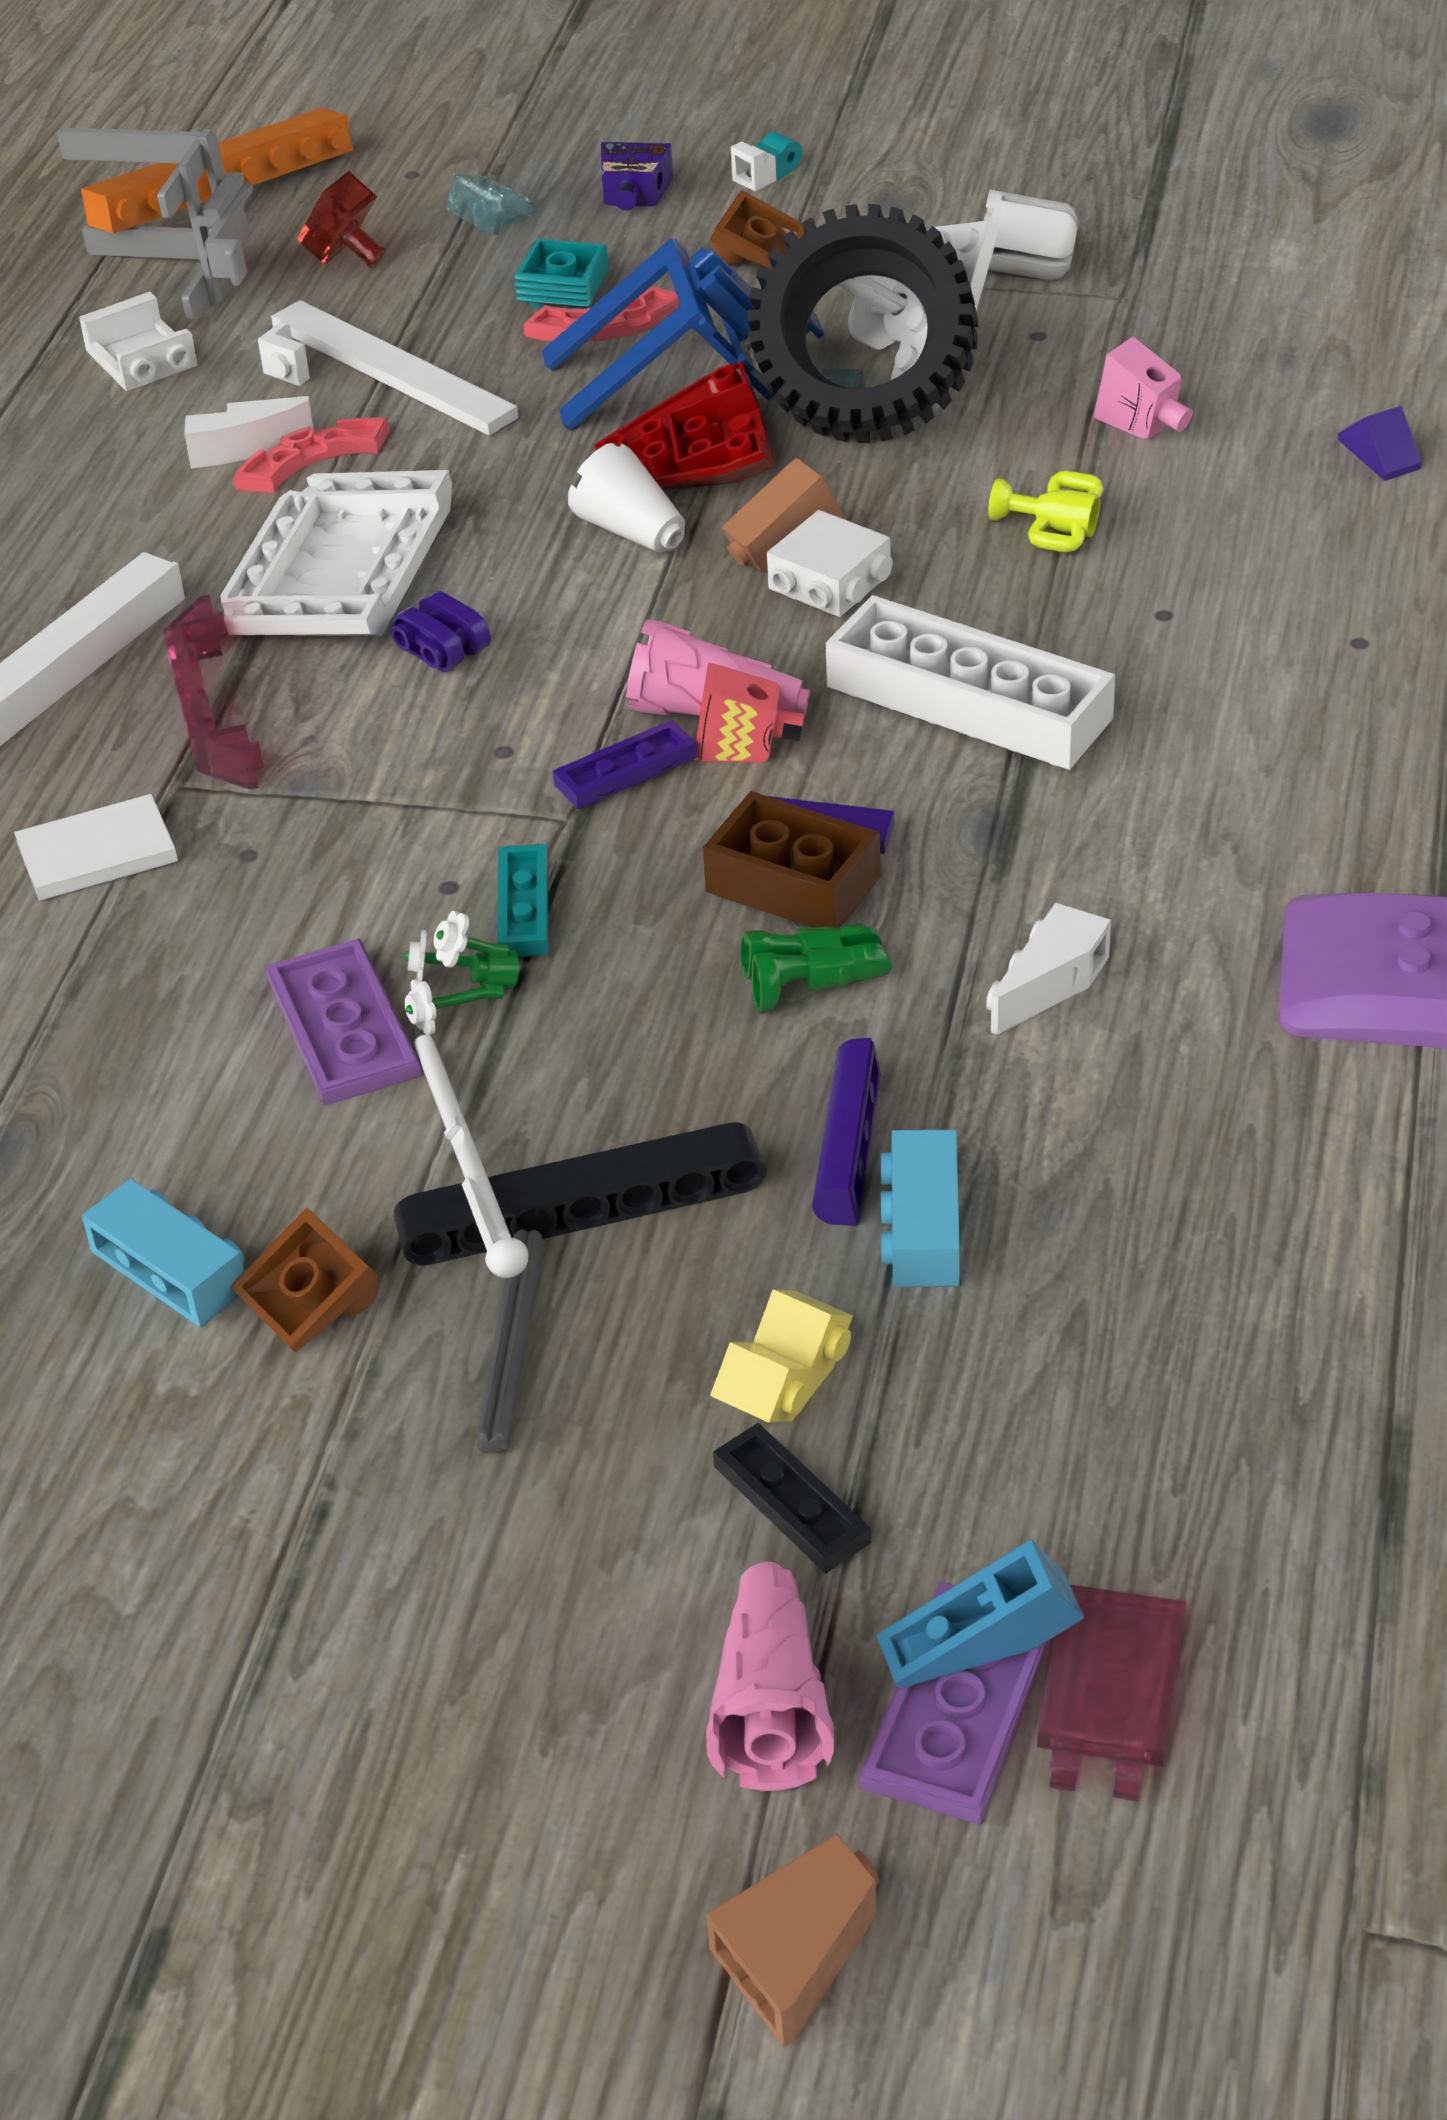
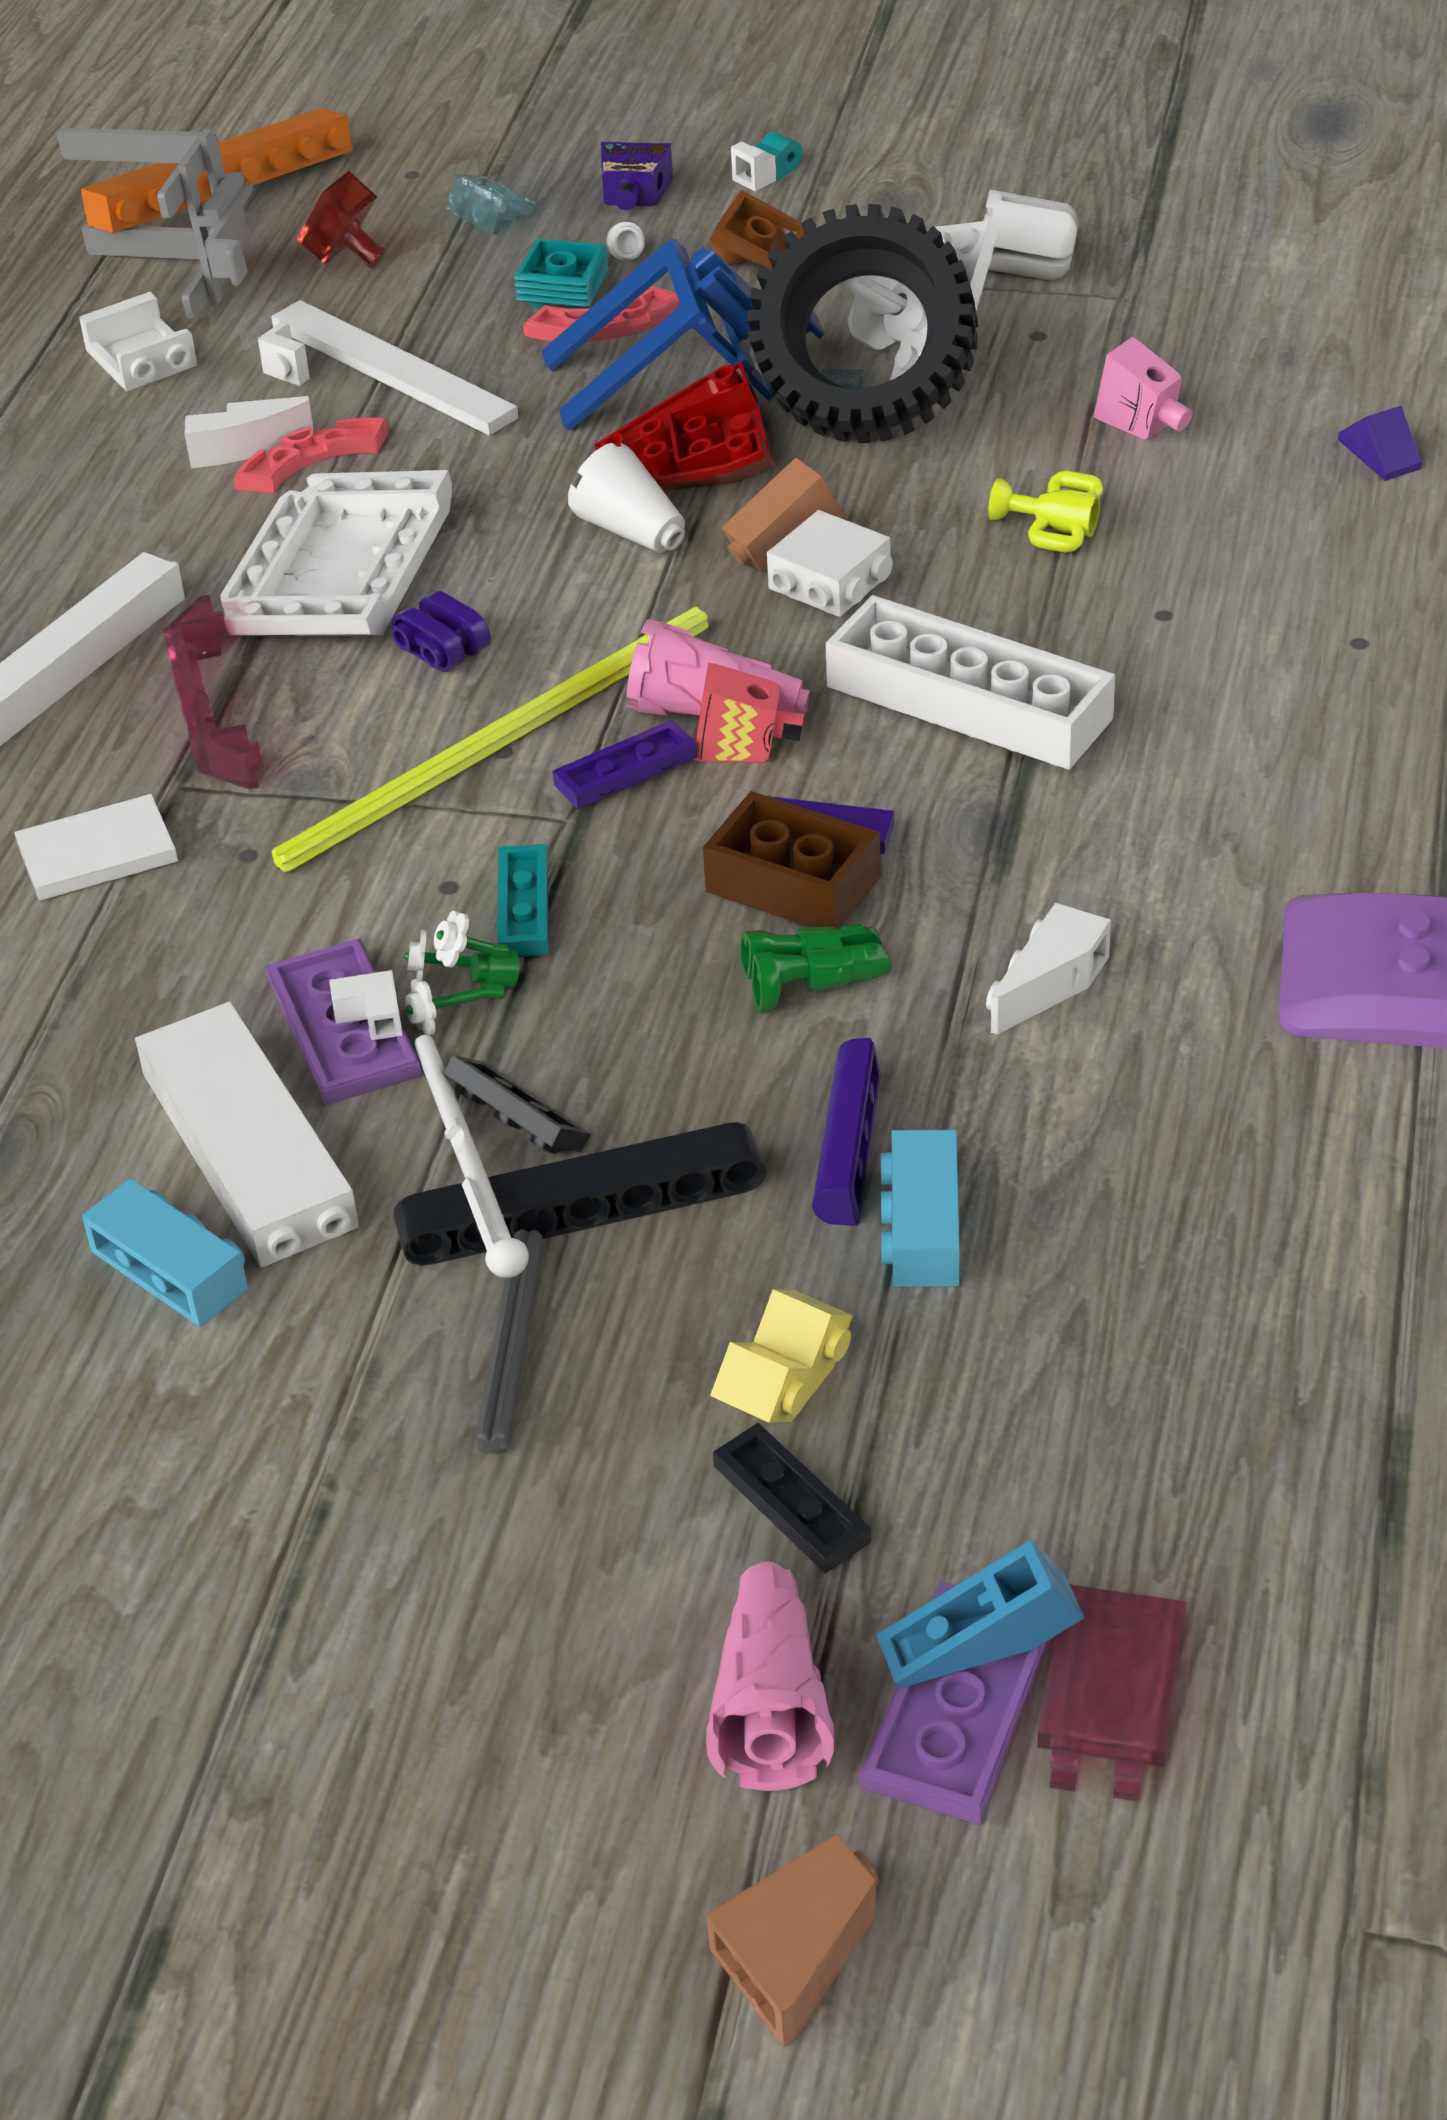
dark orange slope [230,1208,379,1352] -> none
none -> white brick [135,1001,360,1268]
none -> neon yellow axle [272,607,709,873]
none -> white piece [329,970,403,1040]
none -> black plate [444,1055,591,1154]
none -> white plate [606,221,645,261]

